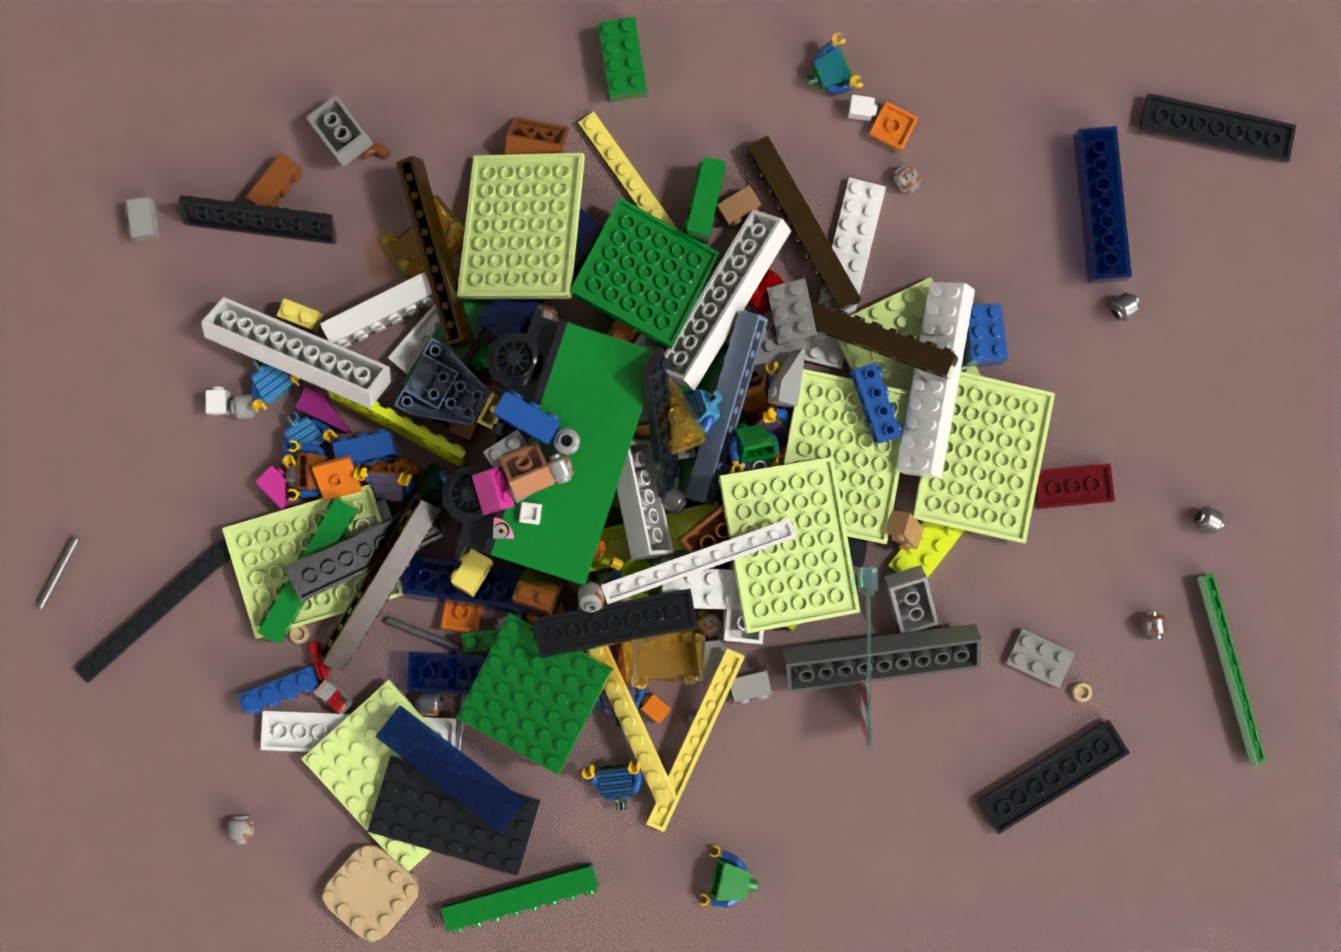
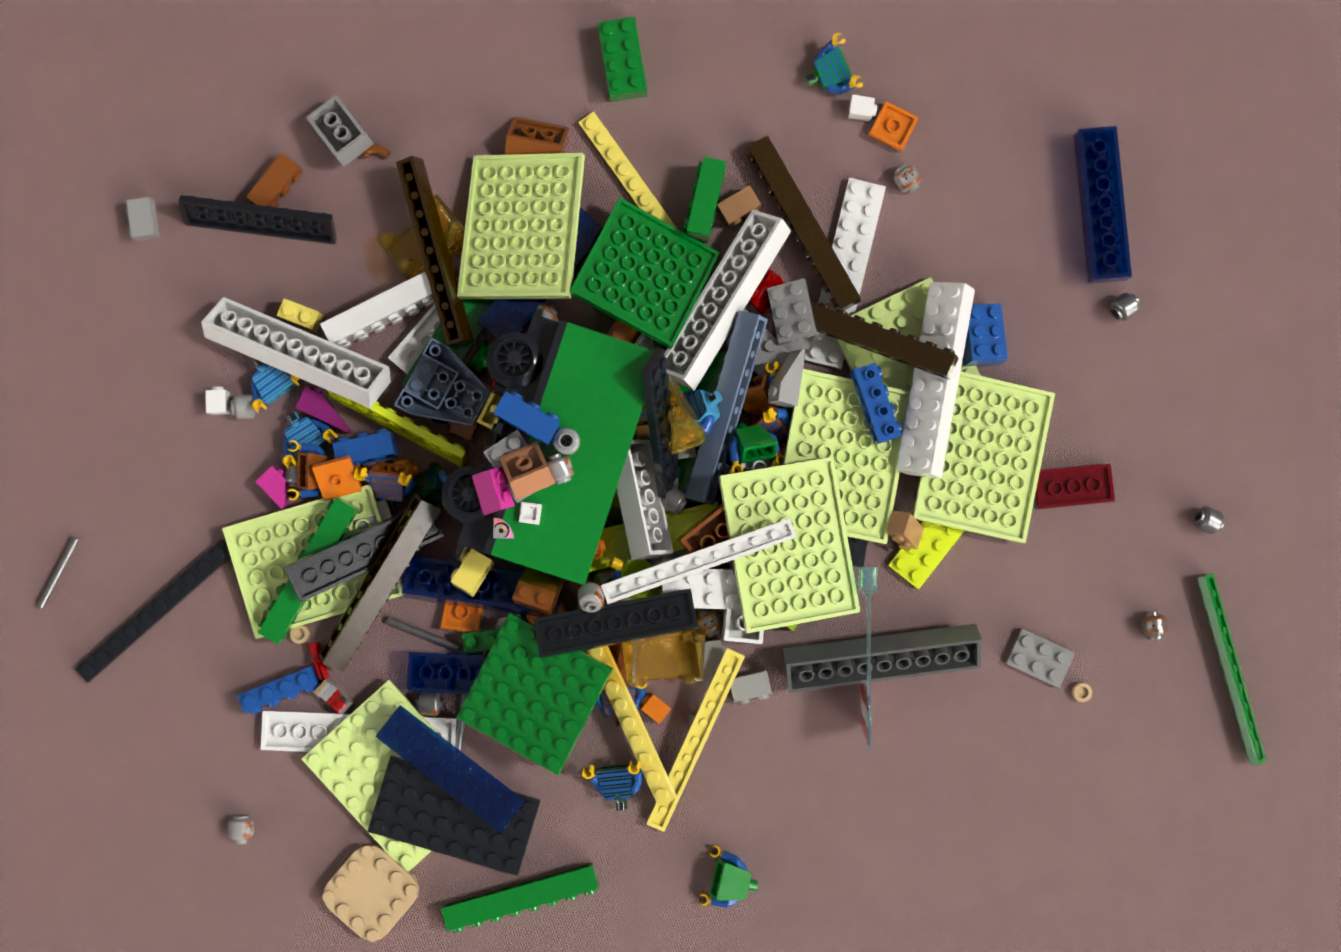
light grey brick [884,565,939,633] -> none
black plate [977,719,1130,835] -> none
black plate [1139,93,1297,163] -> none

